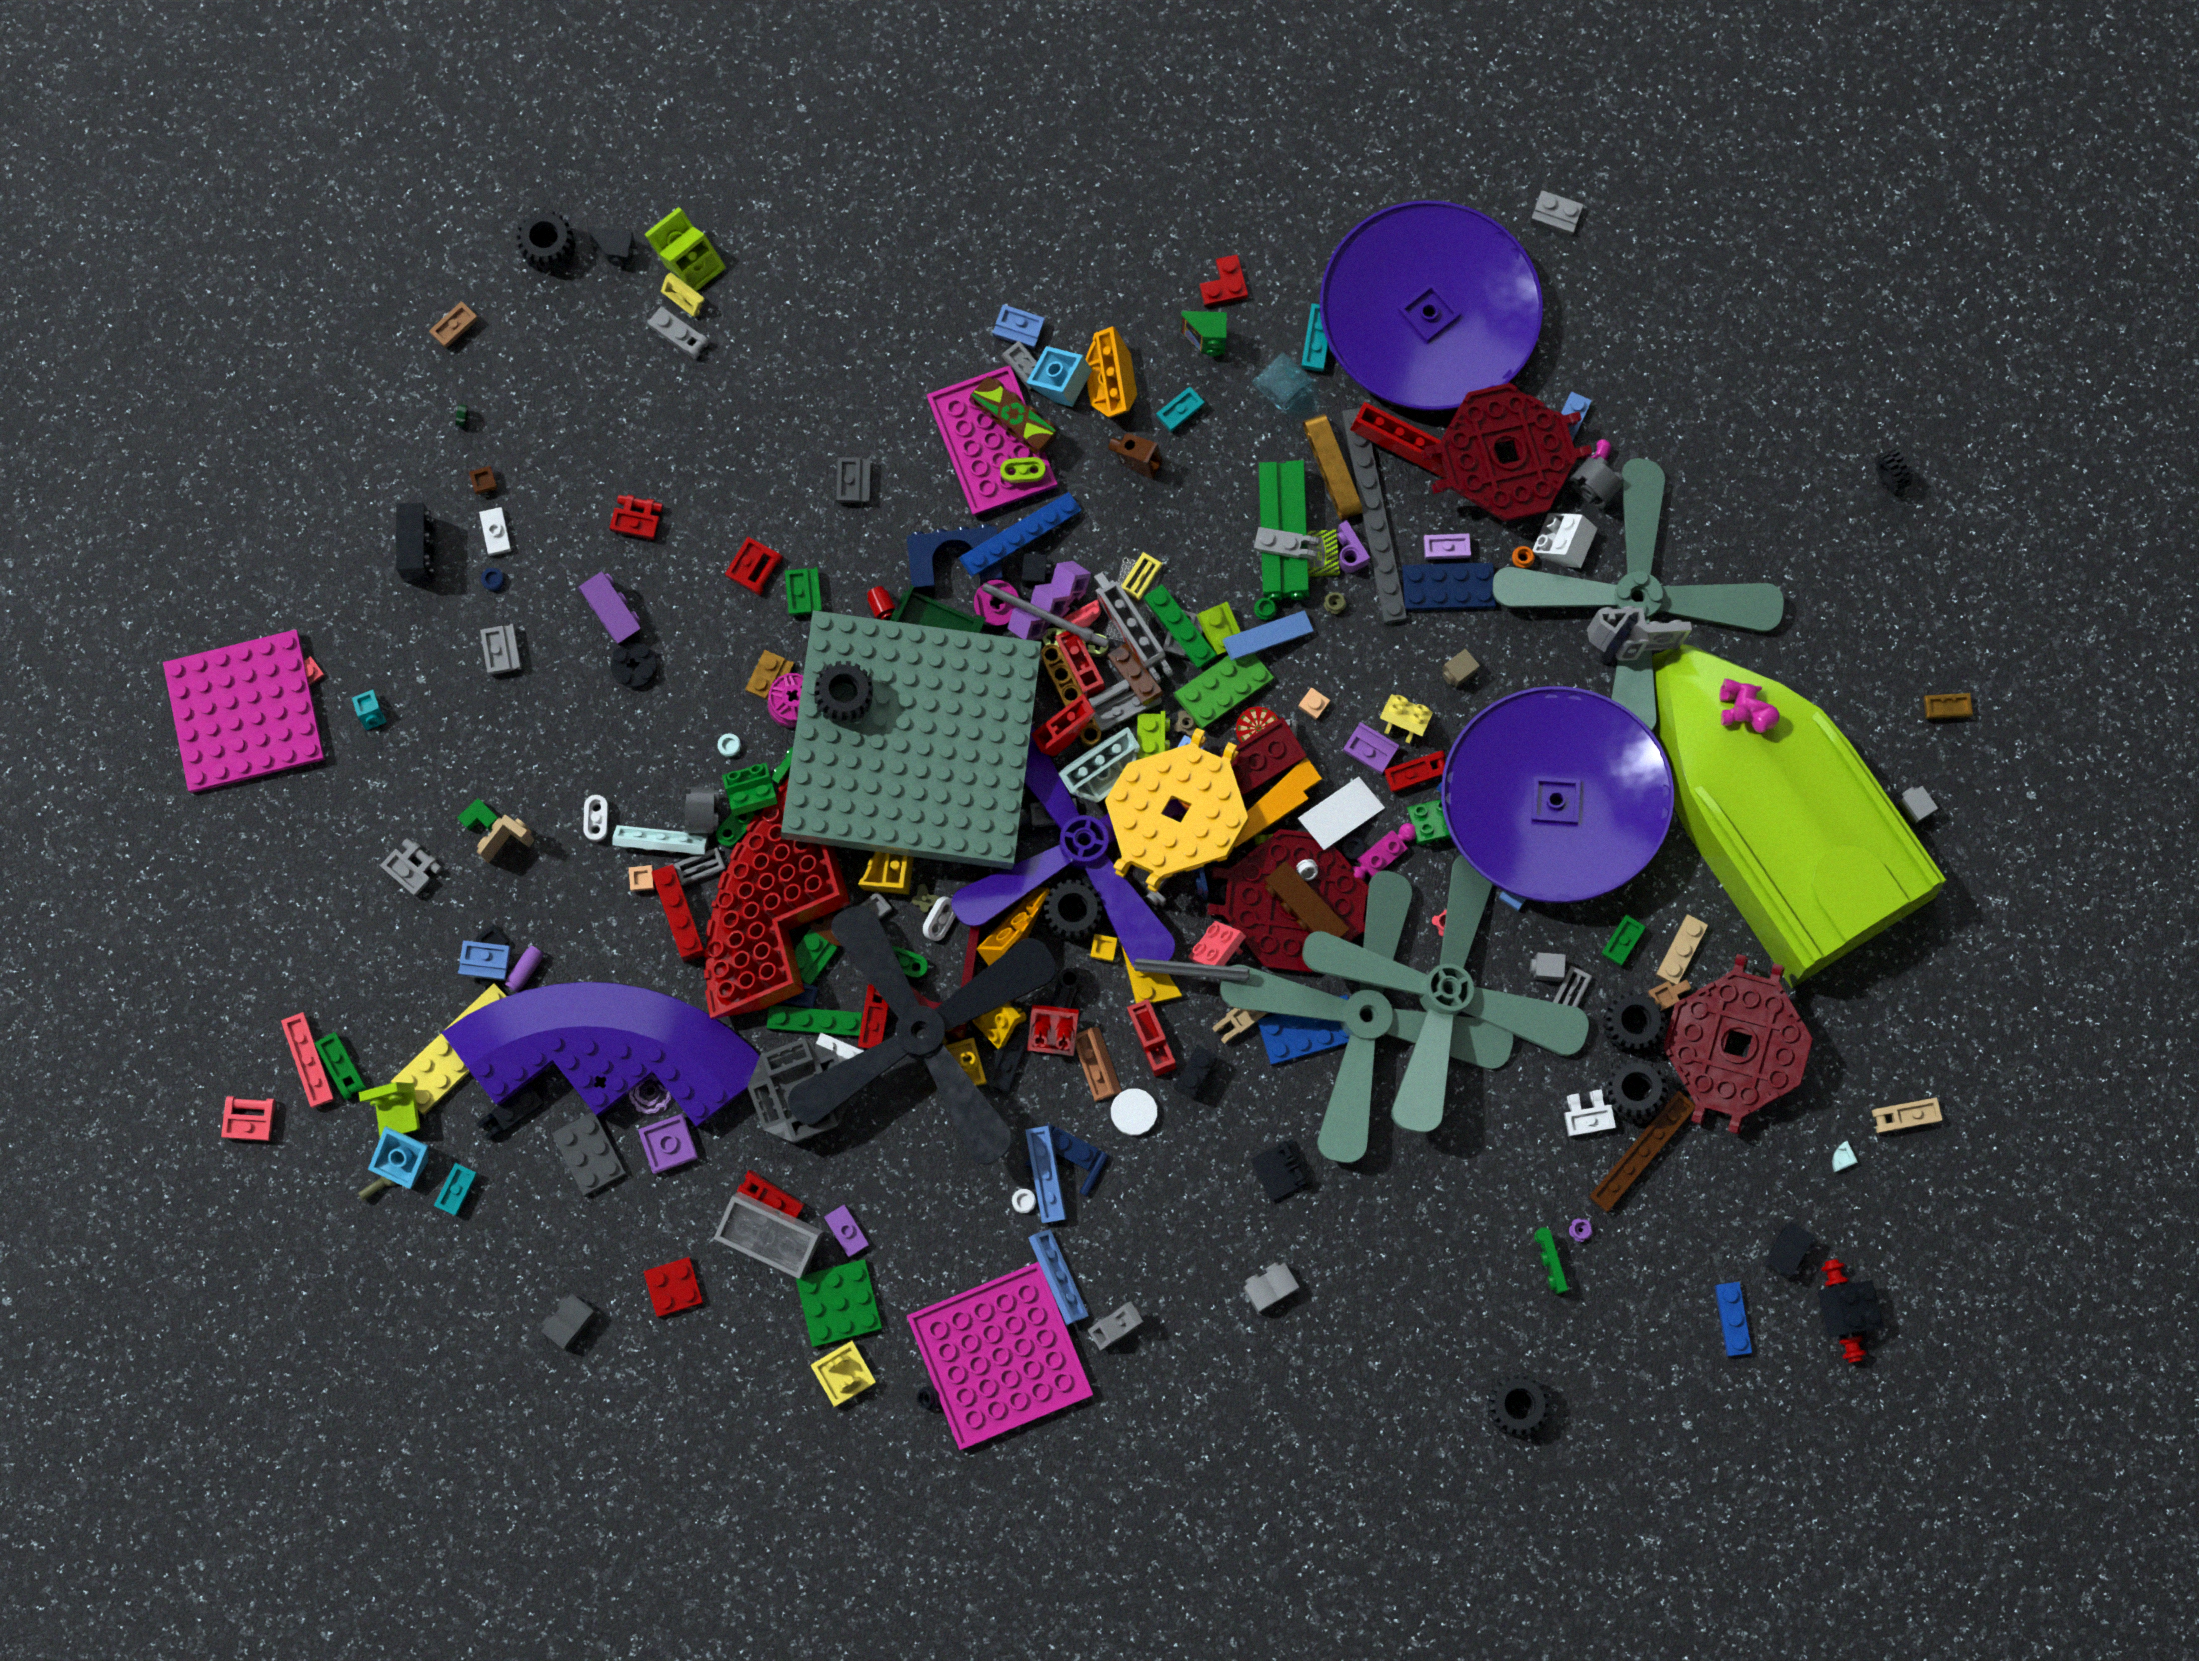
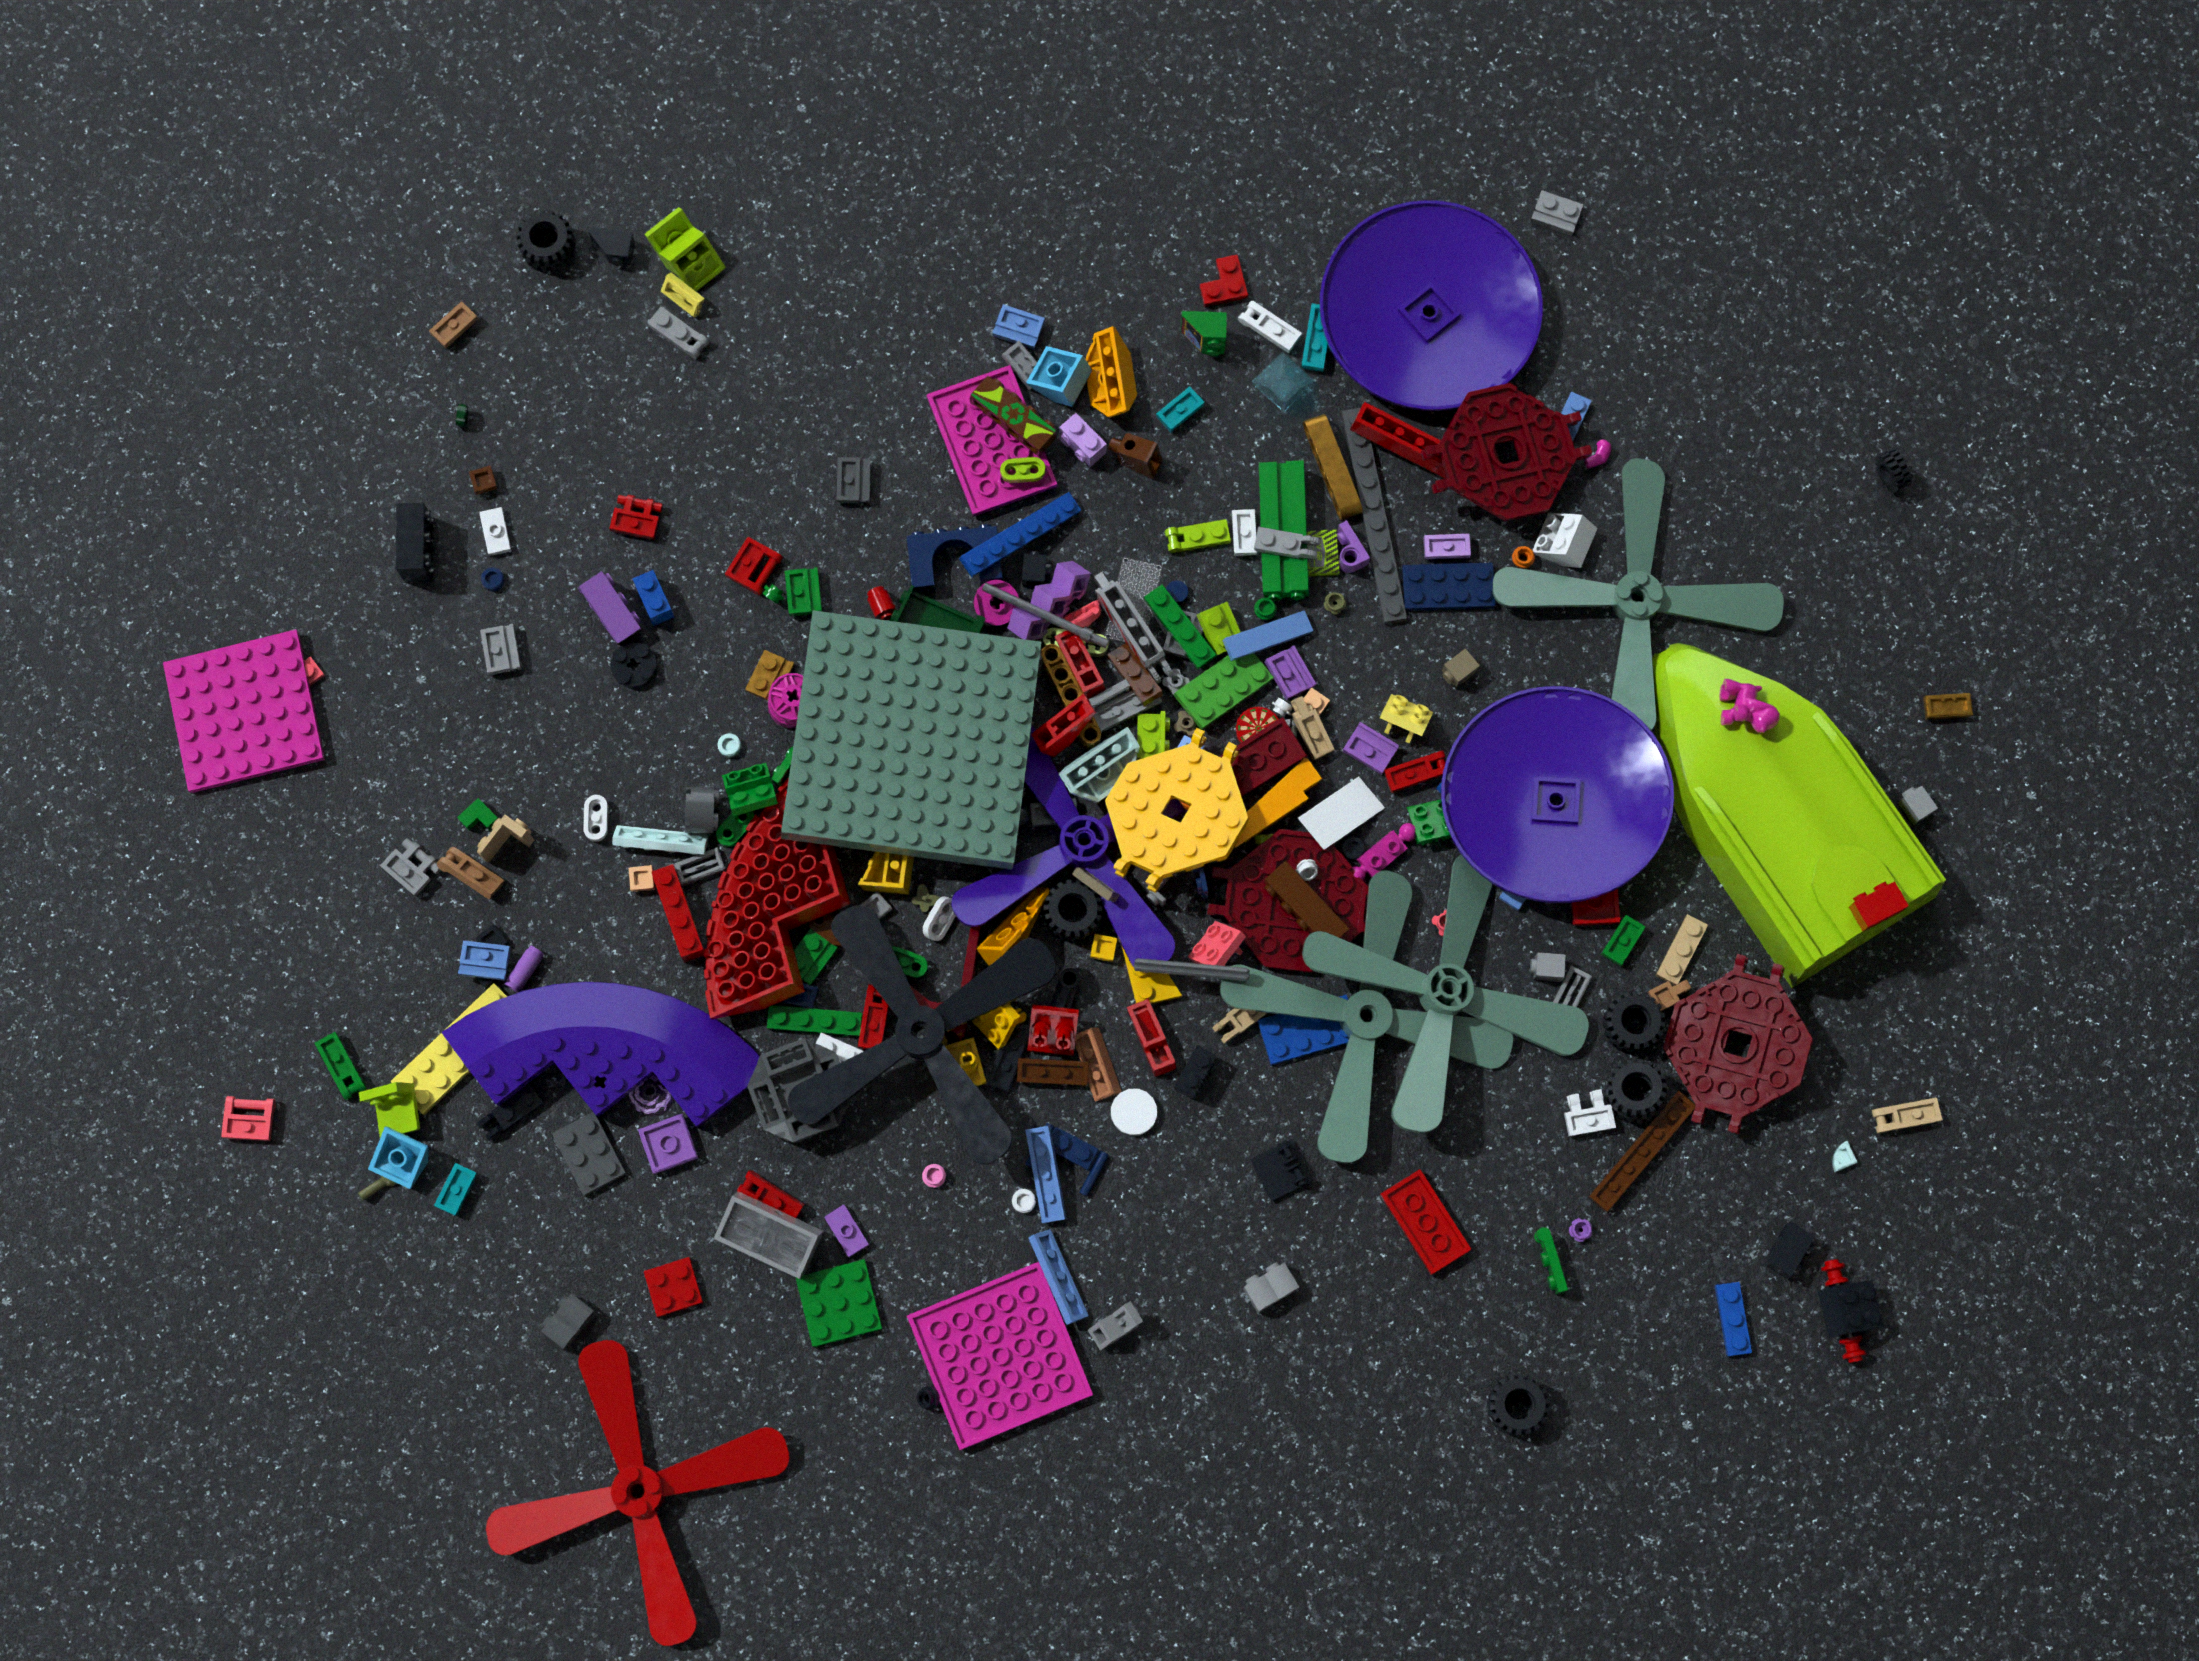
coral plate [281,1012,335,1108] -> none
teal bracket [352,689,386,730] -> none
light yellow plate [811,1341,876,1407] -> none
black tyre [814,661,873,724] -> none
light yellow tile [1121,552,1162,602] -> none
dark grey brick [1570,457,1624,509] -> none
light grey piece [1587,606,1692,665] -> none
none -> medium nougat plate [437,847,504,900]
none -> red piece [486,1340,790,1646]
none -> blue brick [633,570,674,626]
none -> green plate [763,584,784,604]
none -> bright pink plate [922,1164,946,1188]
none -> reddish brown plate [1017,1058,1088,1085]
none -> lavender brick [1059,413,1107,467]
none -> dark tan tile [1072,867,1119,902]
none -> light grey plate [1162,669,1190,695]
none -> lime plate [1165,519,1231,553]
none -> dark blue tile [1166,580,1188,604]
none -> white plate [1232,509,1257,556]
none -> white plate [1238,301,1302,353]
none -> medium lavender plate [1265,646,1316,701]
none -> white plate [1272,697,1293,717]
none -> tan hinge [1291,696,1334,760]
none -> red plate [1380,1169,1472,1275]
none -> red plate [1571,889,1620,926]
none -> red brick [1849,881,1909,932]

